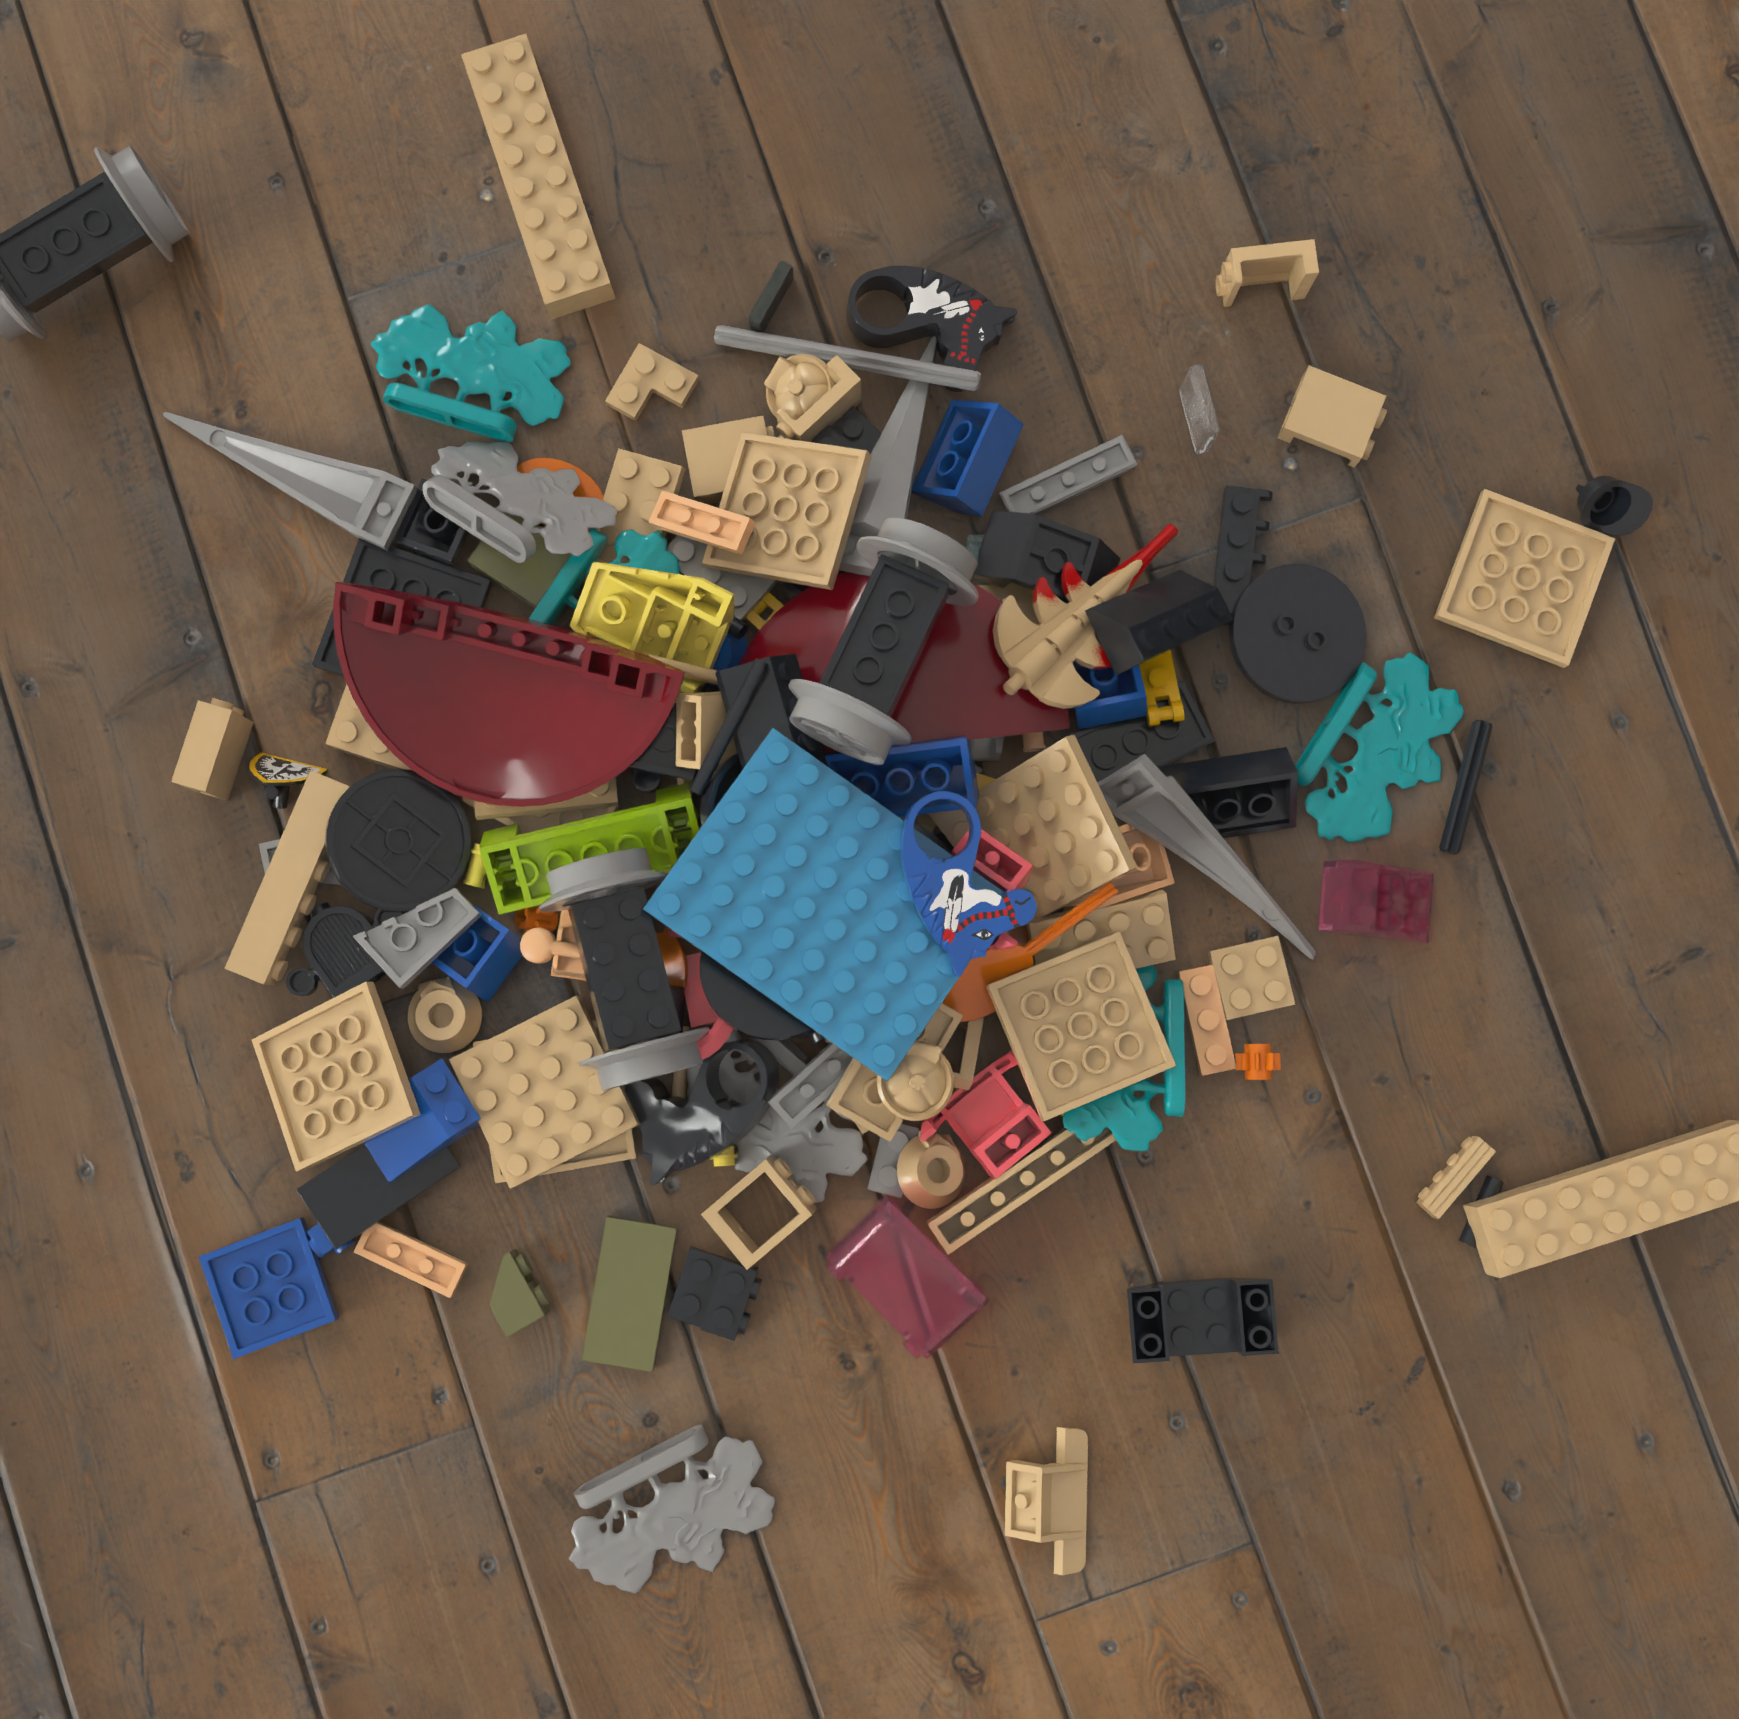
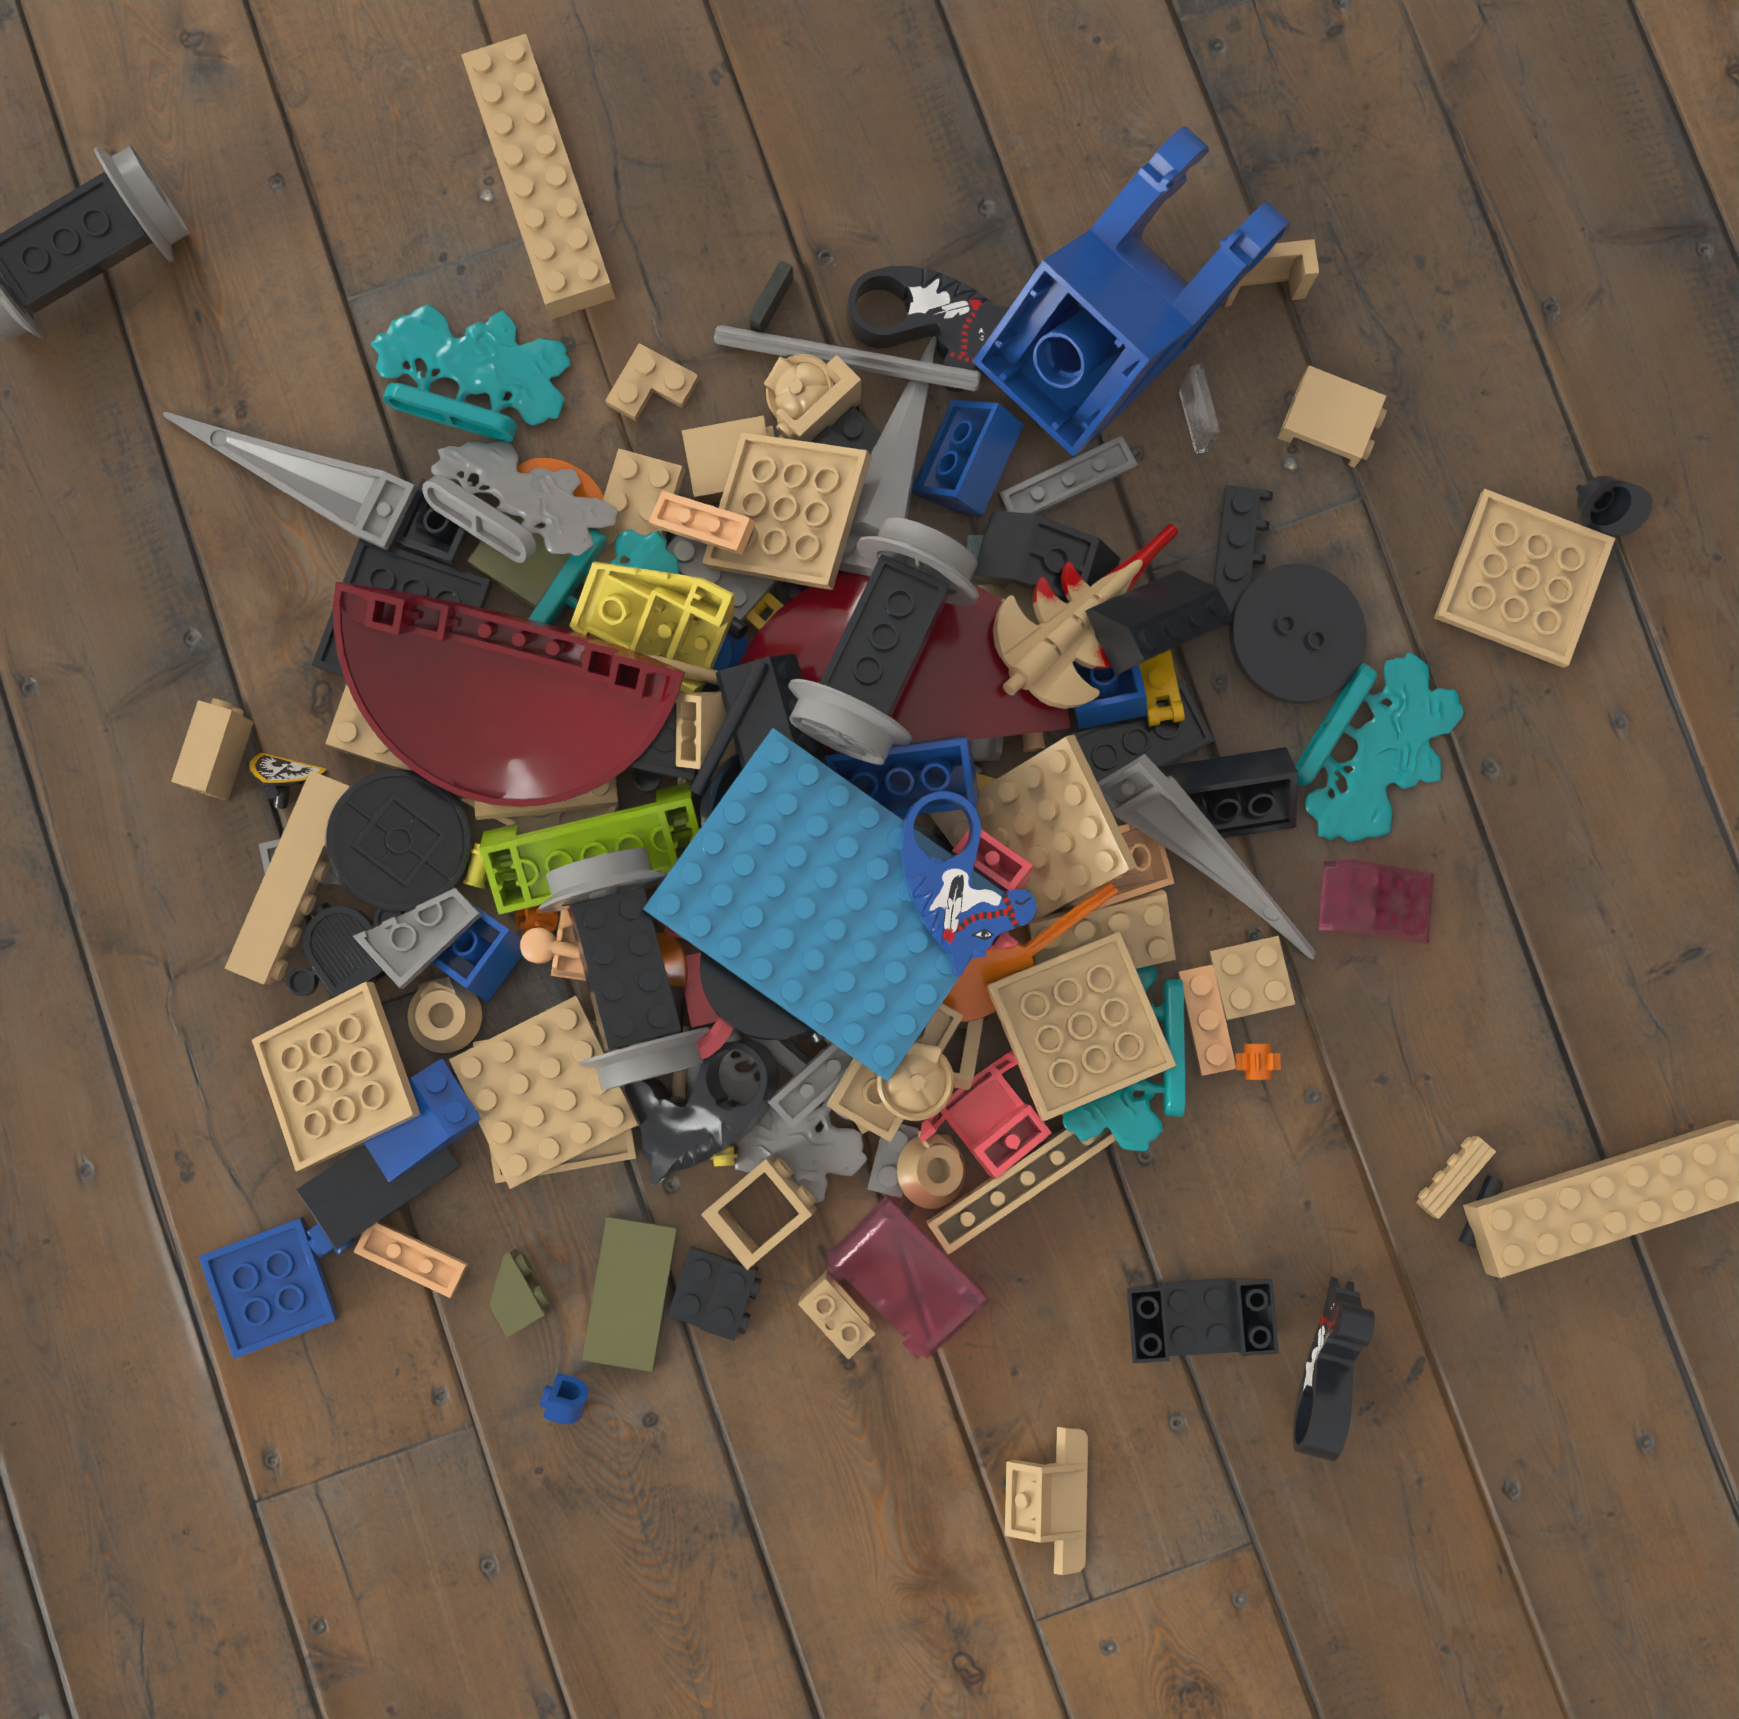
light grey plant [569,1425,775,1593] -> none
black axle [1439,720,1493,855] -> none
none -> blue plate [540,1372,588,1424]
none -> tan window [798,1270,876,1360]
none -> blue piece [972,126,1290,457]
none -> black animal [1293,1277,1375,1461]

